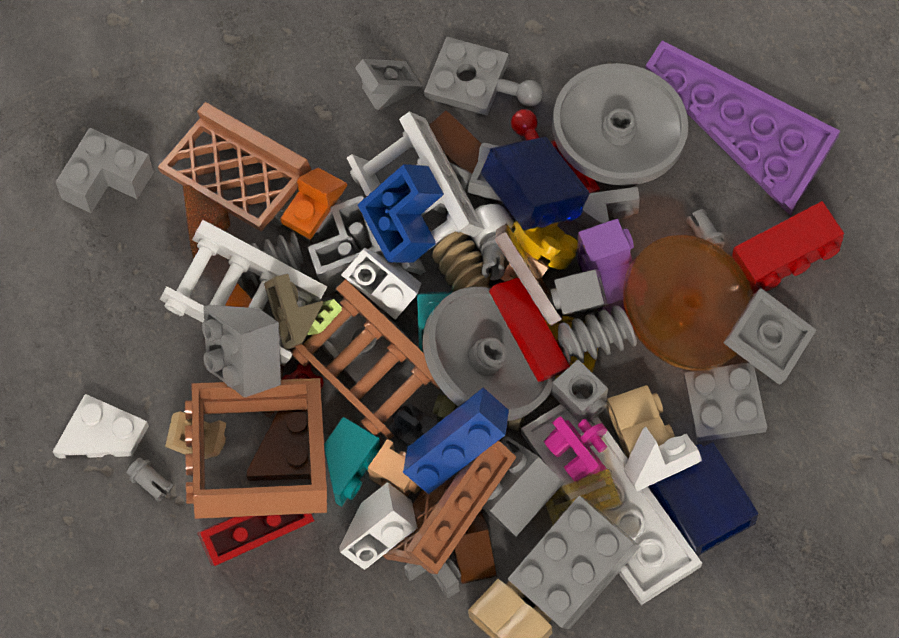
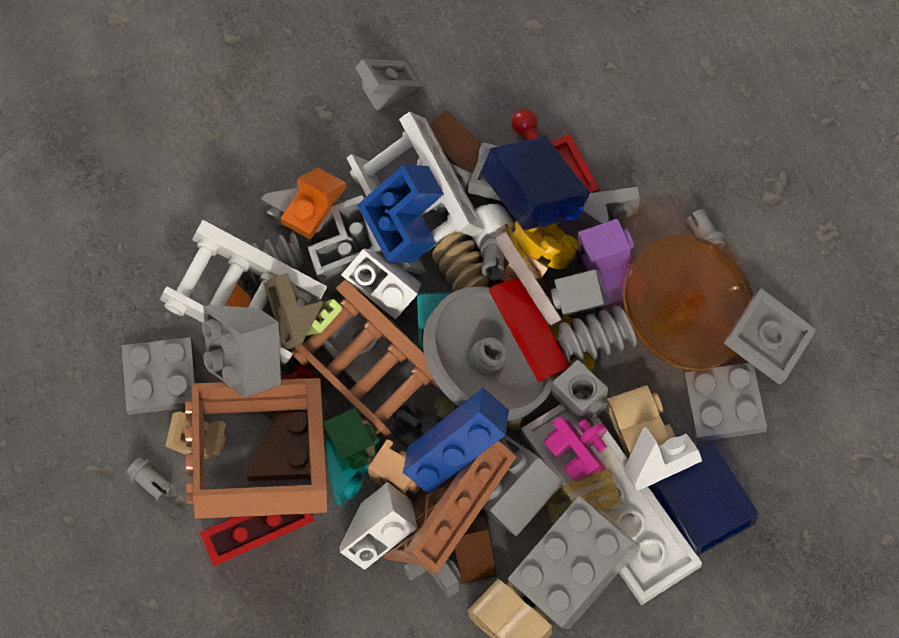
white wing [53,394,149,458] -> none
light grey brick [55,128,154,213] -> none
nougat fence [158,102,312,232] -> none
clear orange slope [183,185,231,259] -> none
light grey plate [424,36,543,116] -> none
light grey dish [552,63,688,186] -> none
medium lavender wing [645,41,840,216] -> none
red brick [731,201,845,294] -> none
none -> light grey plate [121,337,196,415]
none -> dark green brick [323,408,378,471]

